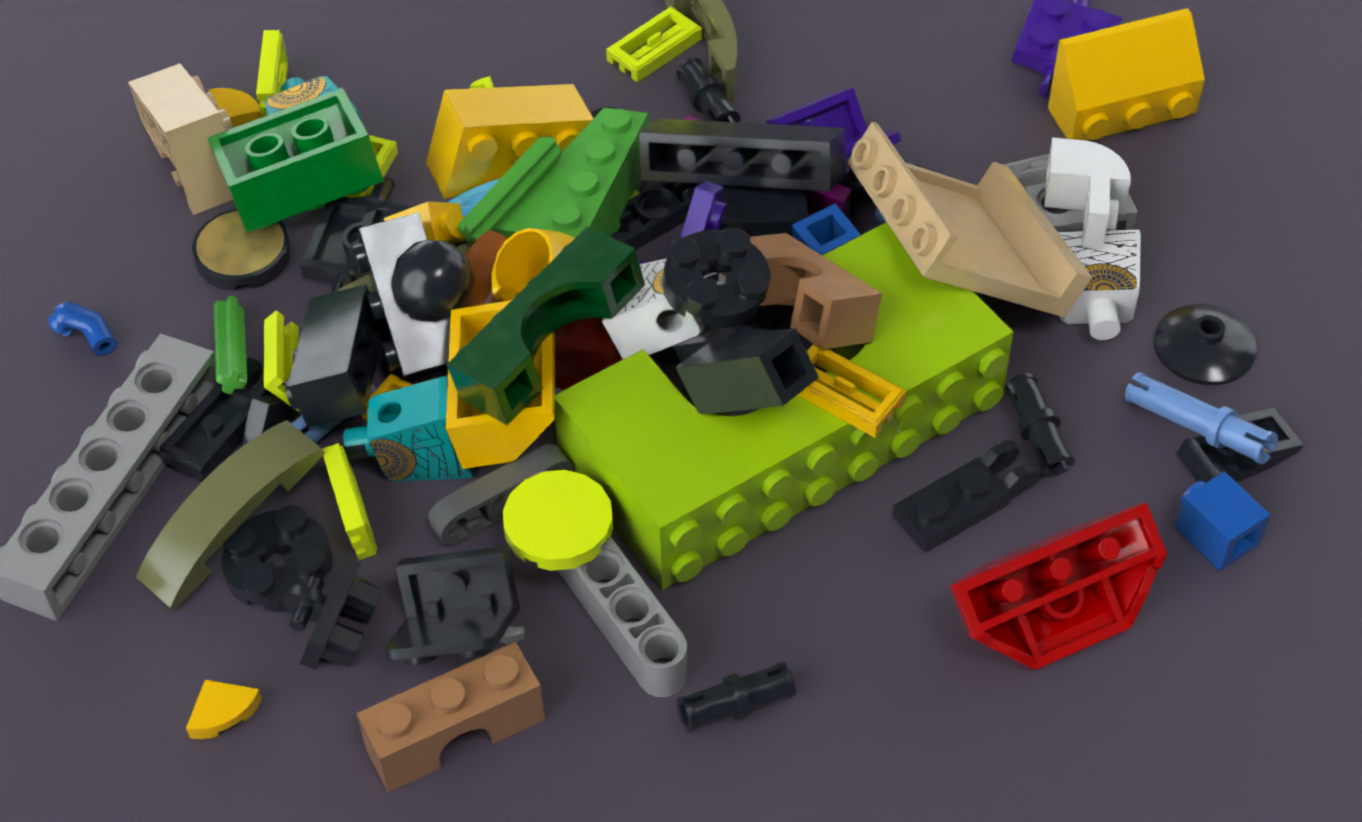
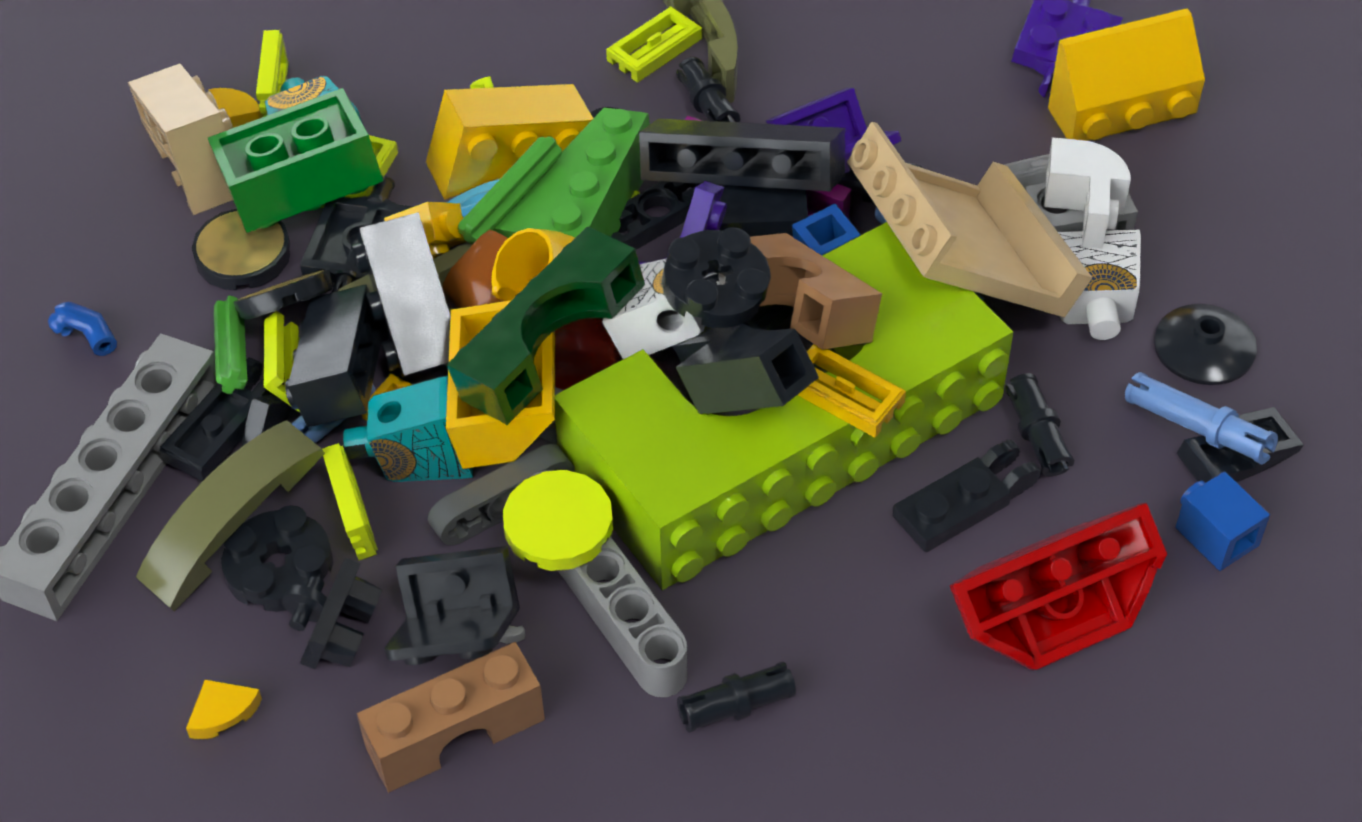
black hair [392,240,476,317] -> none
none -> black tile [233,269,334,320]

